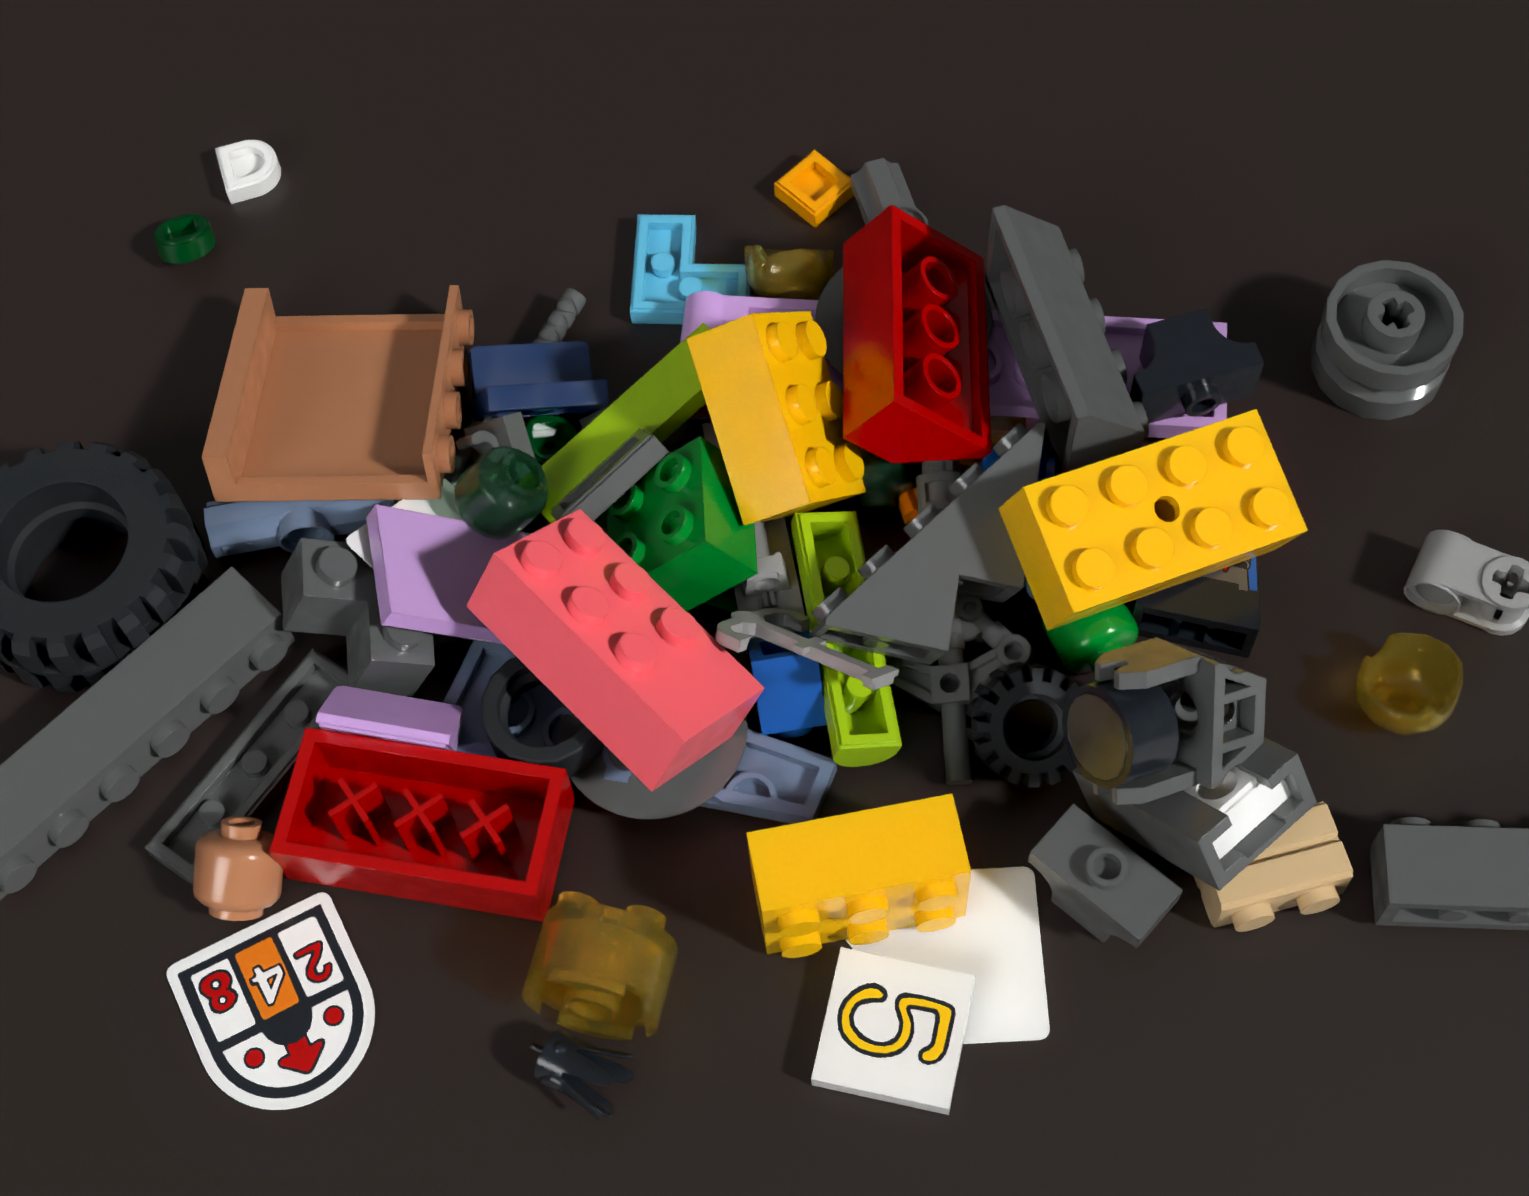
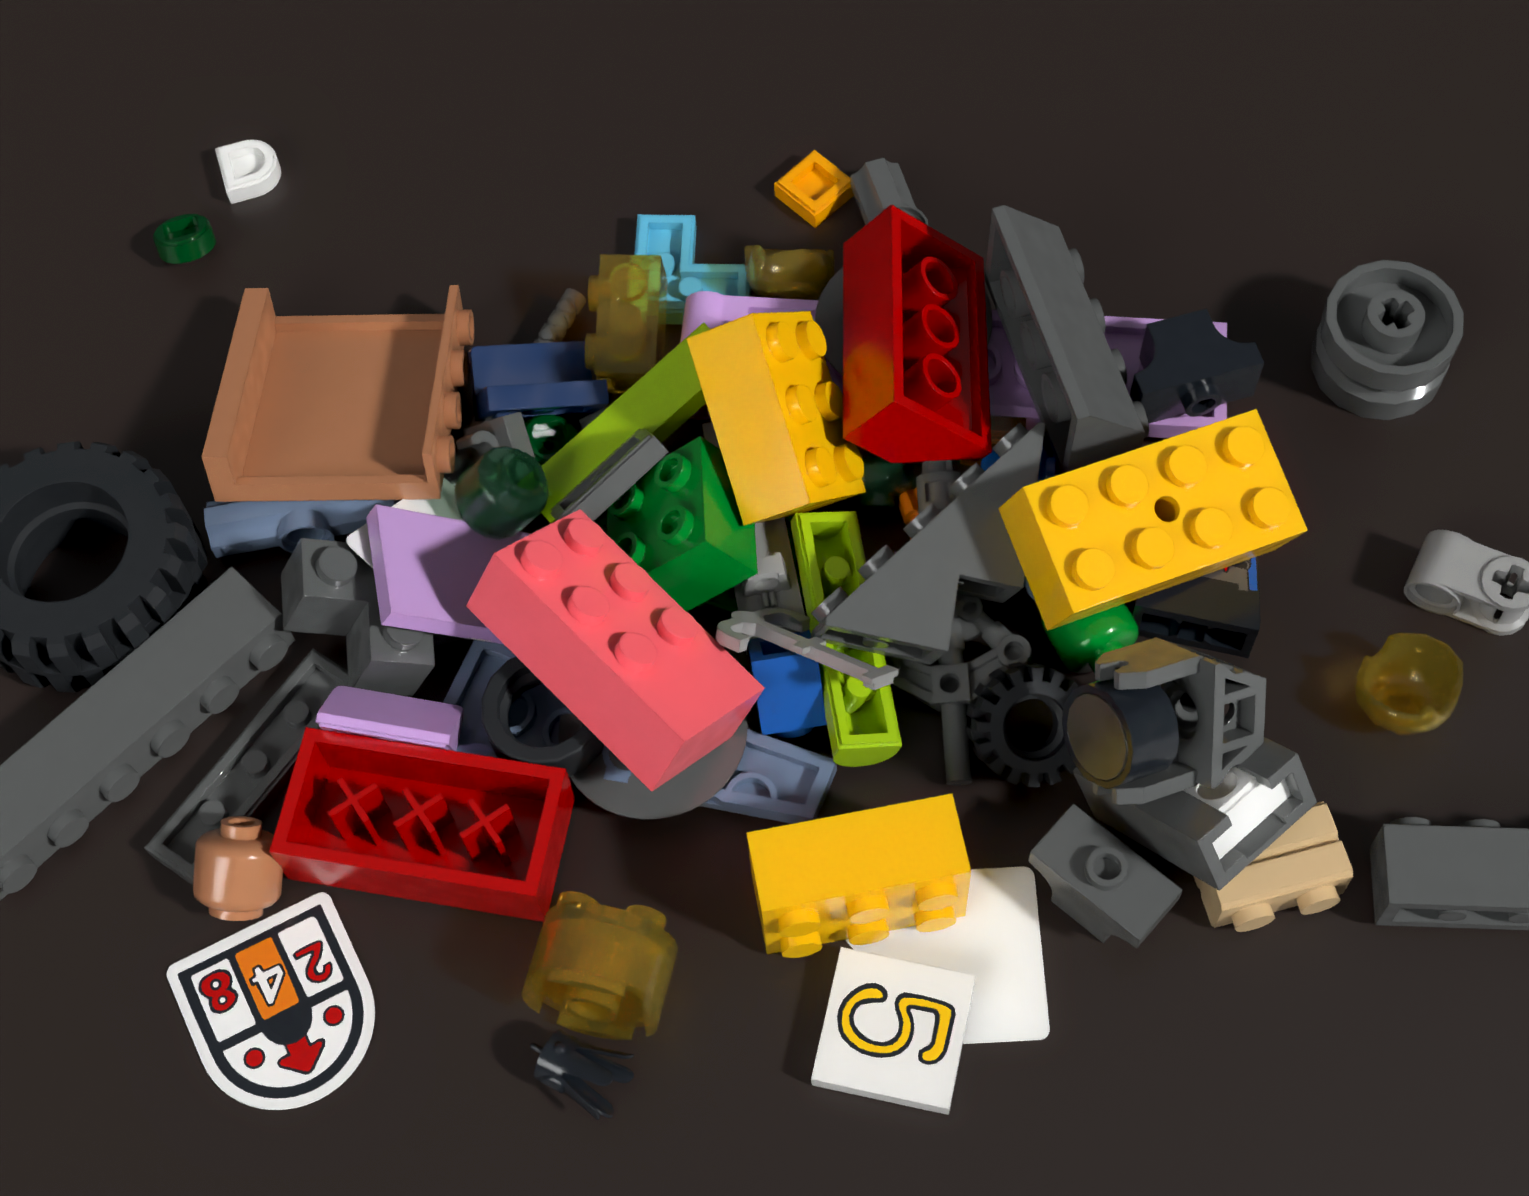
none -> clear yellow brick [585,254,668,393]

